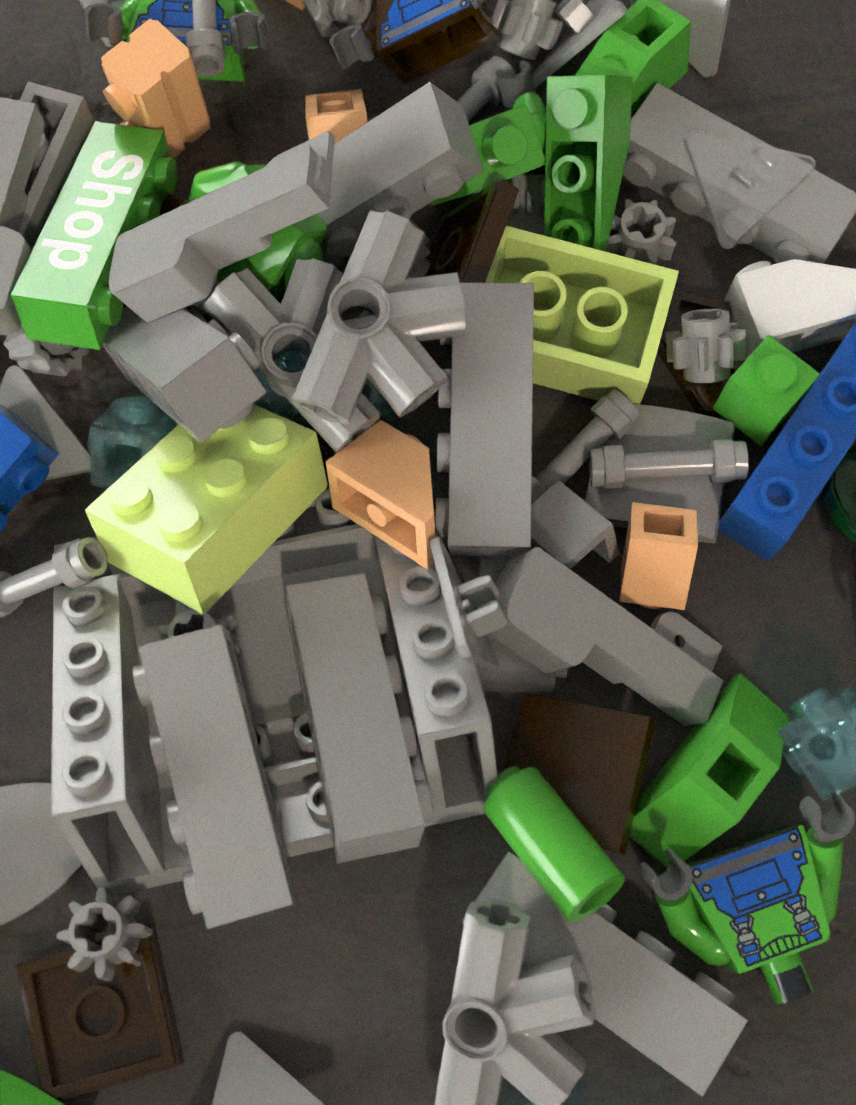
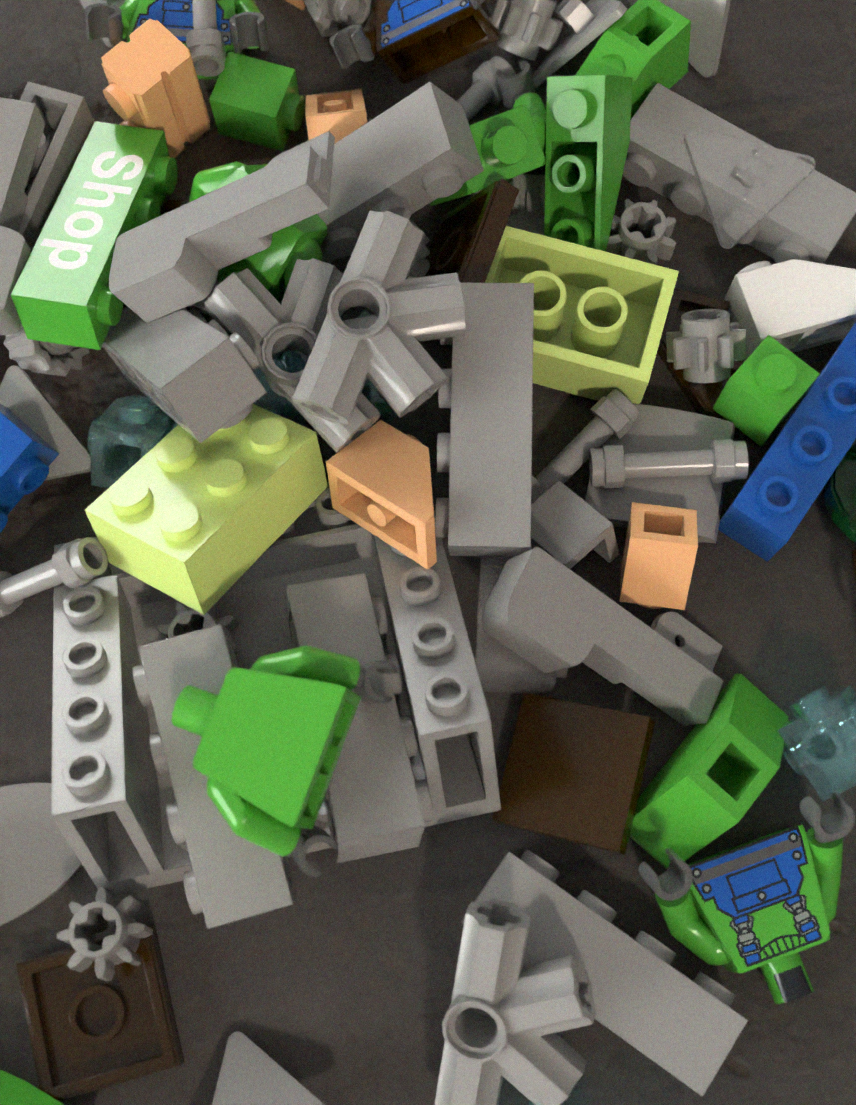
light grey piece [429,536,508,670] -> none
bright green brick [483,766,625,923] -> none
none -> bright green torso [172,646,398,878]
none -> bright green brick [209,51,305,151]

